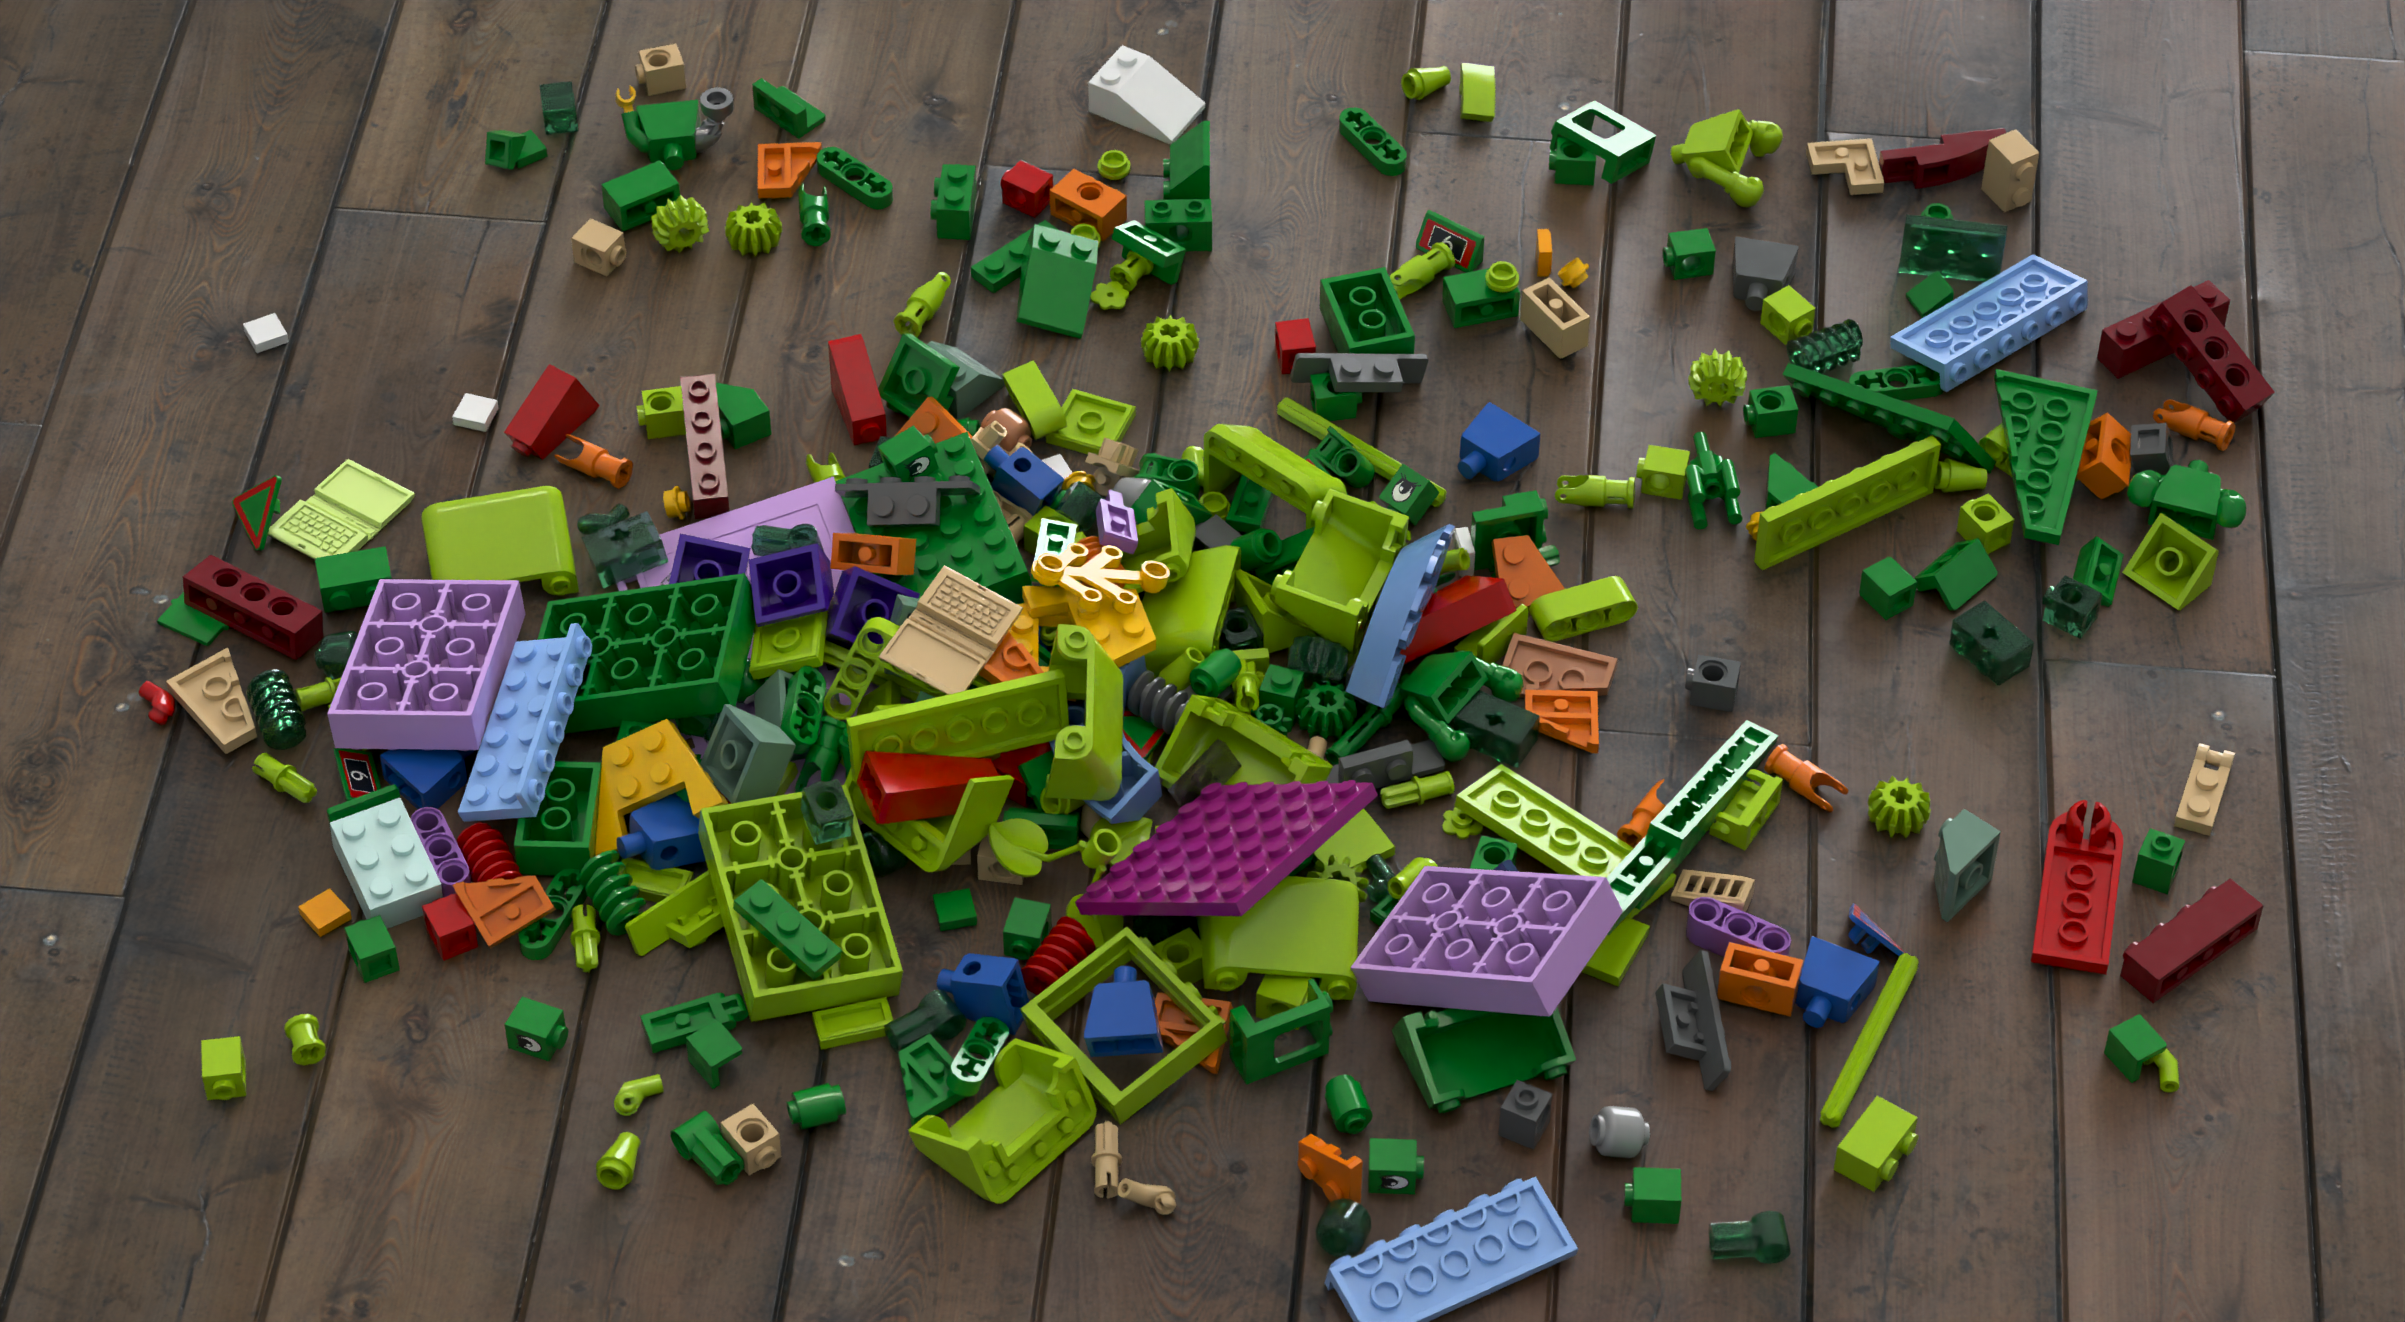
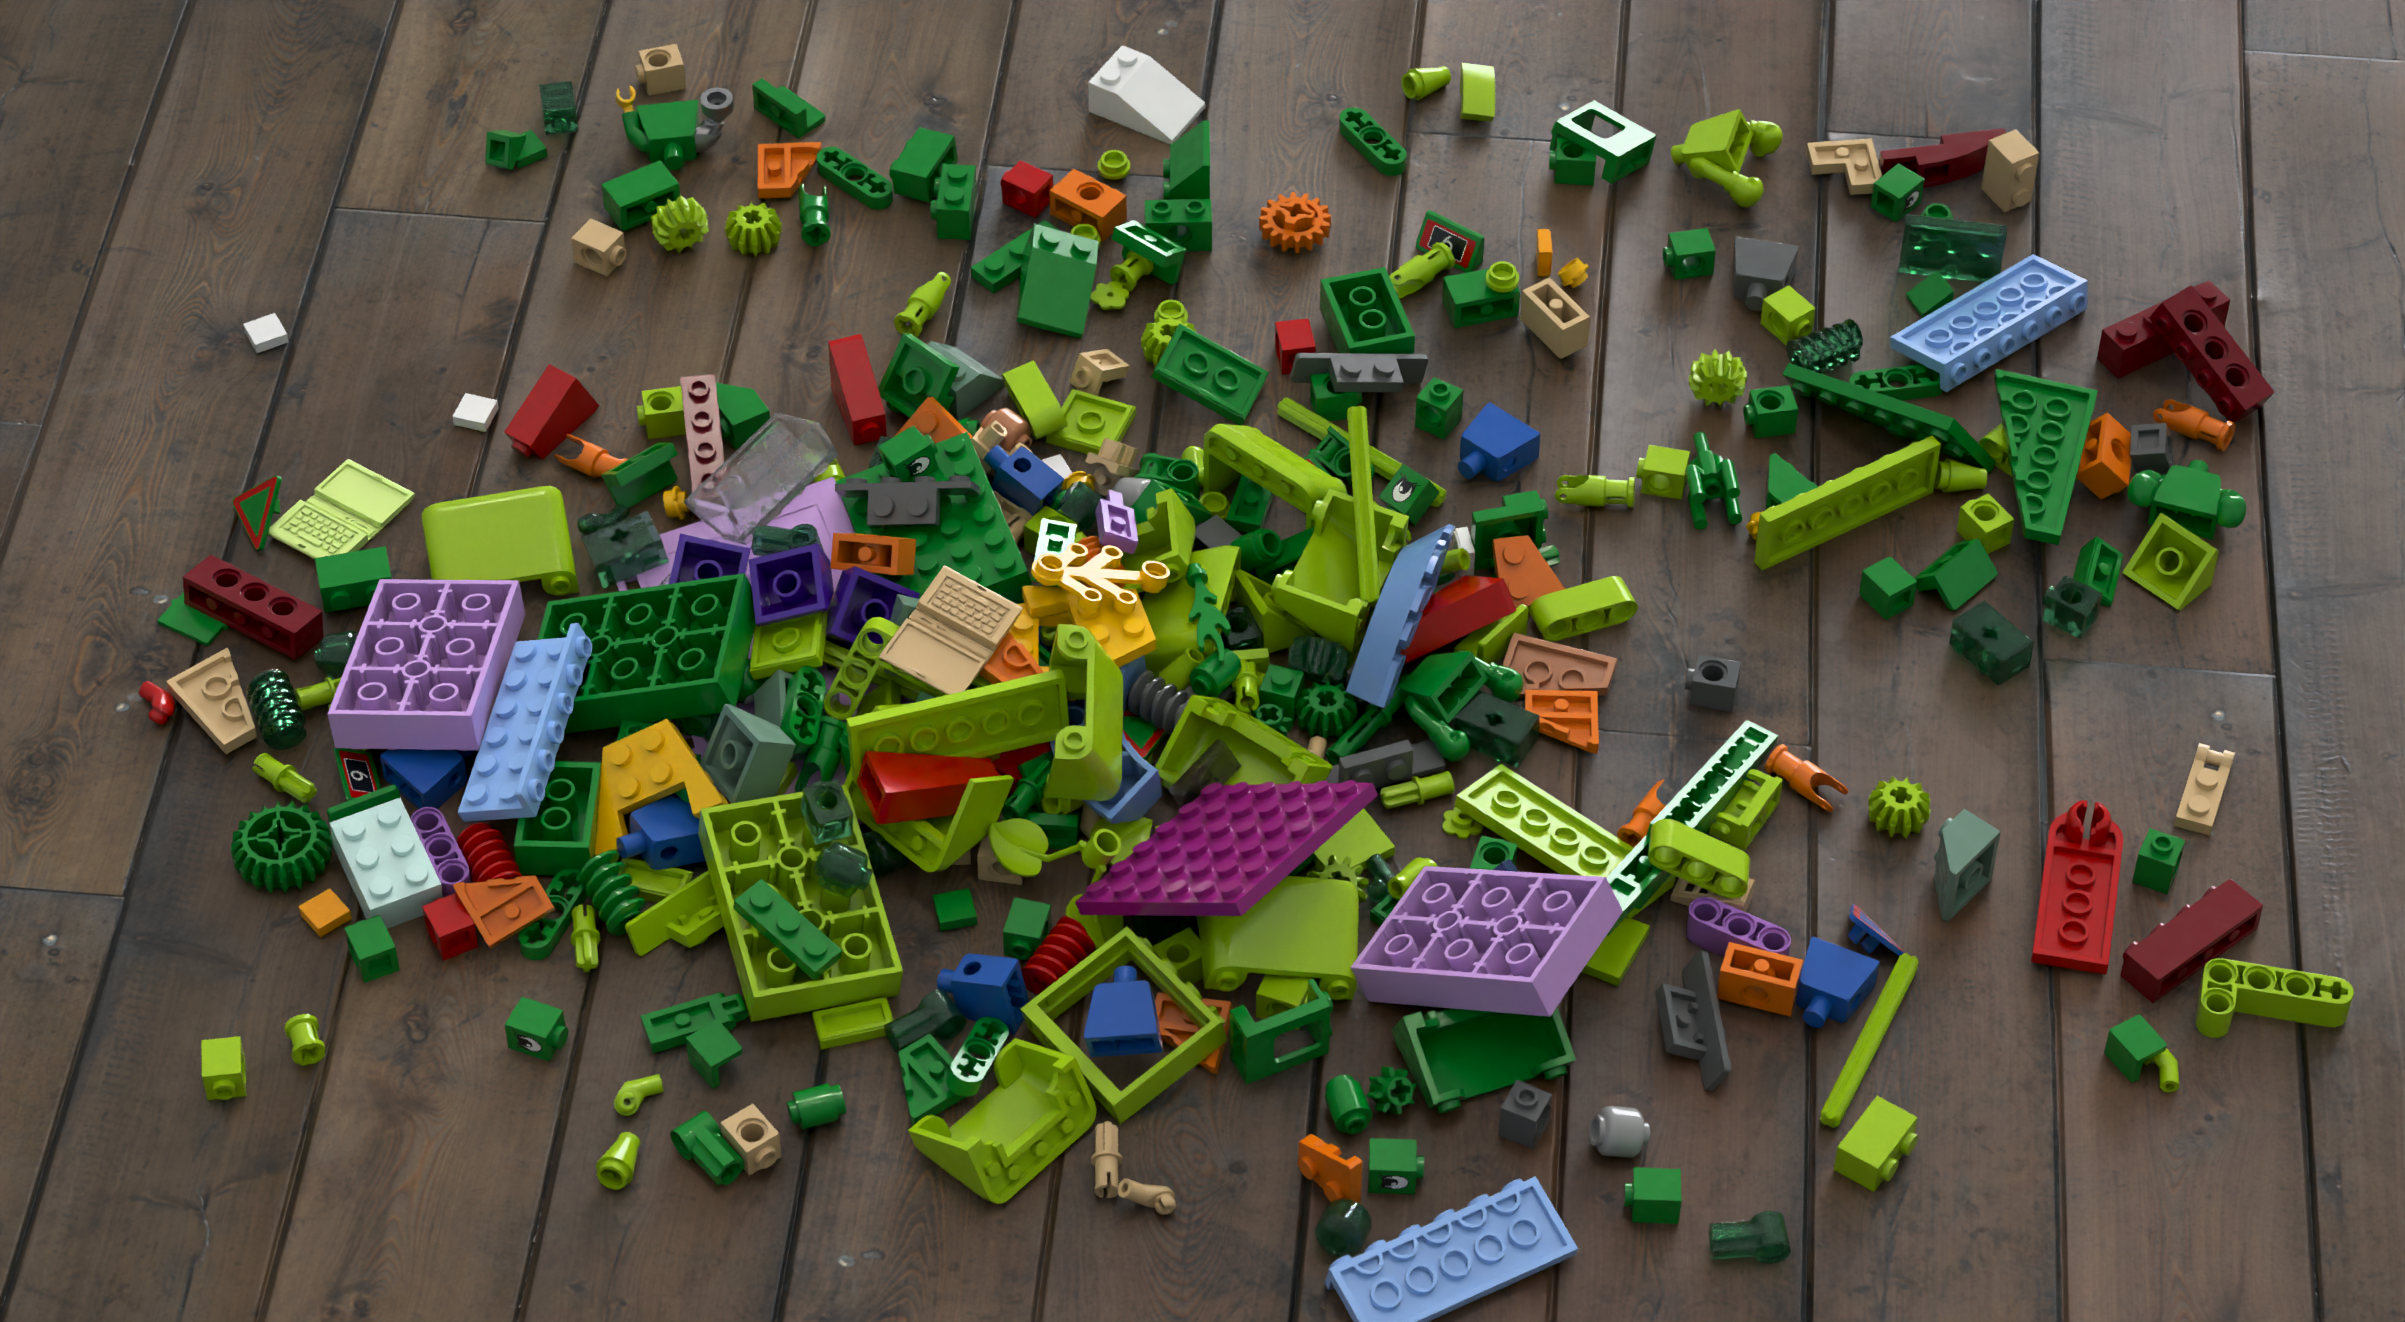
none -> green gear [230,801,333,893]
none -> green panel [601,442,678,511]
none -> clear slope [684,412,838,545]
none -> clear green head [813,842,872,898]
none -> green brick [889,127,958,202]
none -> green axle [1001,760,1052,820]
none -> tan bracket [1070,349,1130,396]
none -> green tile [1151,323,1269,425]
none -> lime plate [1154,300,1188,323]
none -> green piece [1186,563,1231,666]
none -> orange gear [1259,192,1331,253]
none -> lime axle [1347,406,1380,606]
none -> green gear [1366,1066,1416,1115]
none -> green brick [1415,377,1464,439]
none -> lime beam [1648,819,1750,899]
none -> green brick [1870,163,1924,223]
none -> lime beam [2195,958,2354,1038]

